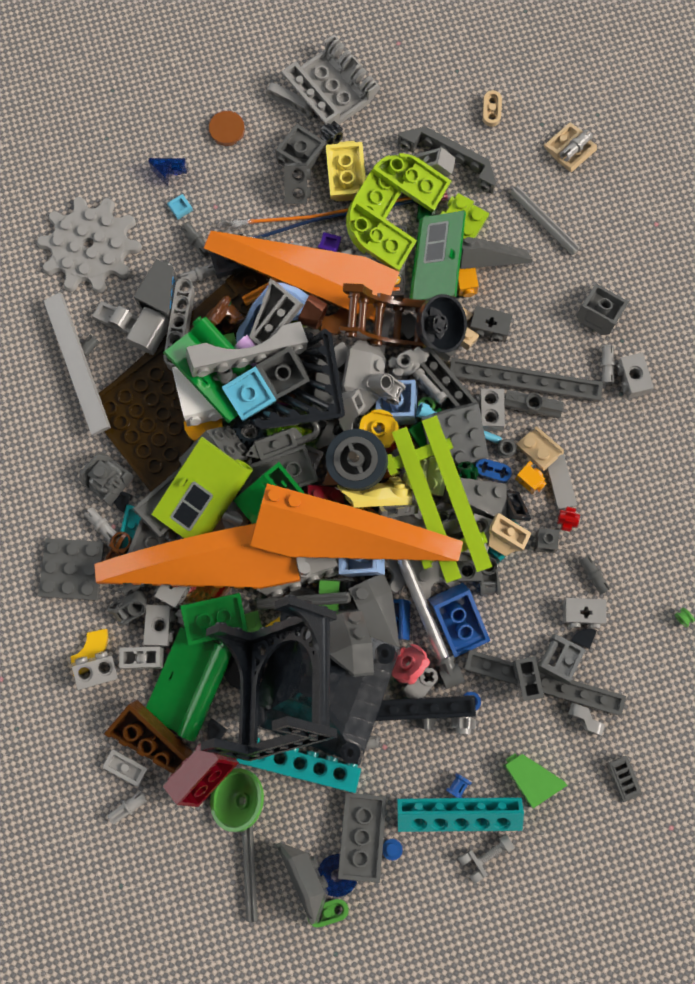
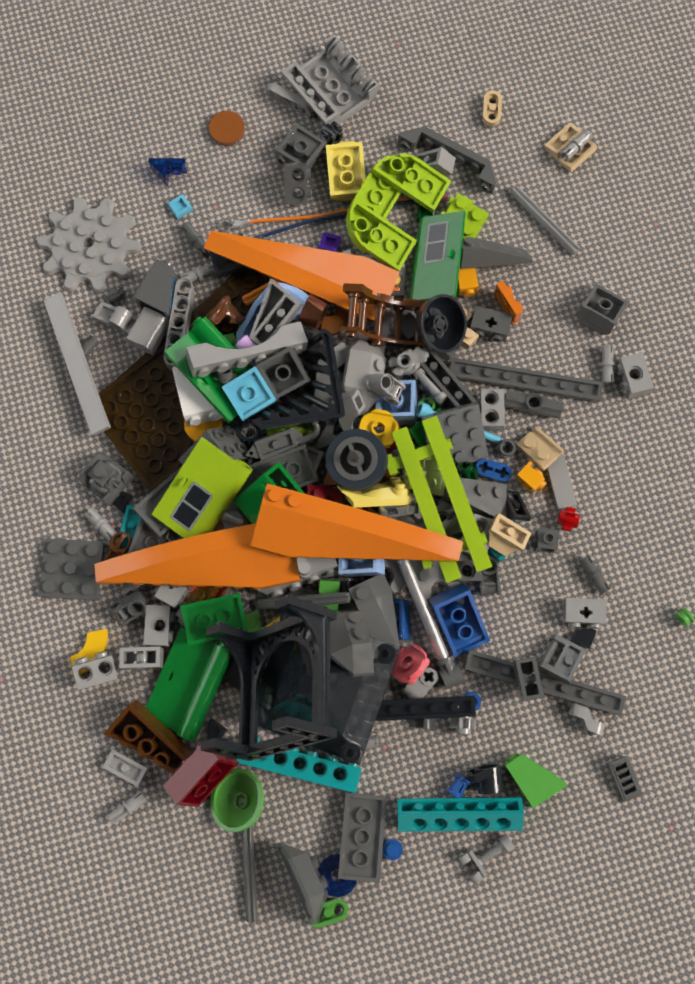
none -> dark grey piece [103,286,126,304]
none -> black piece [466,764,504,795]
none -> orange plate [494,281,523,325]

